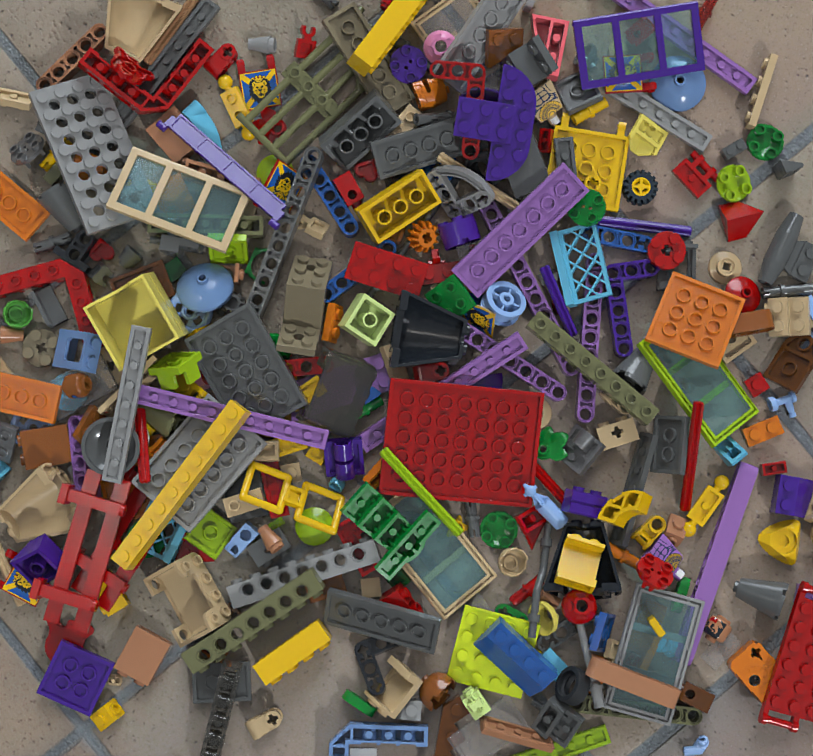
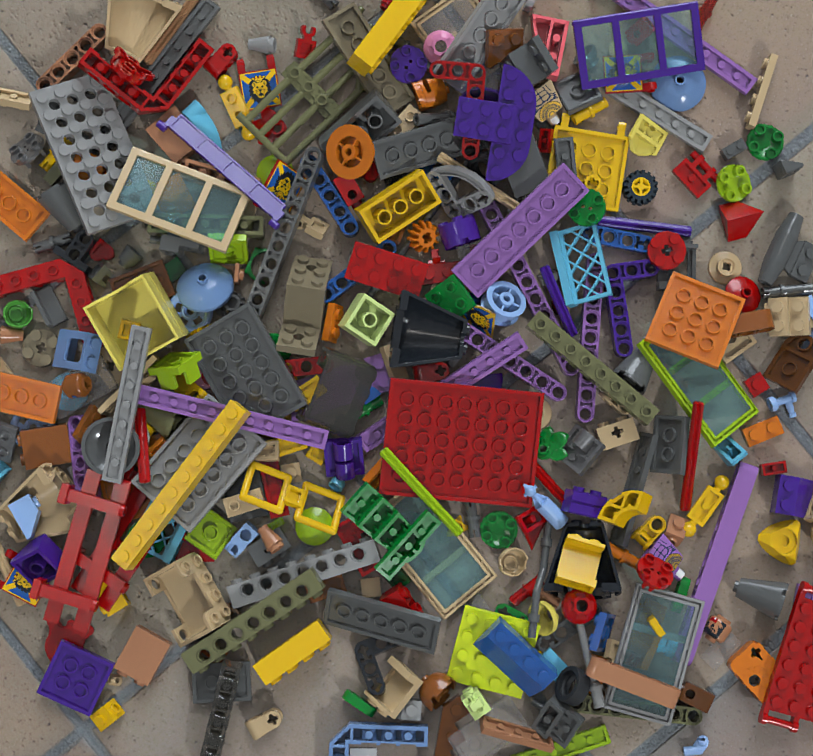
none -> light blue slope [8,494,41,540]
none -> yellow tile [117,319,142,341]
none -> orange piece [326,124,375,179]

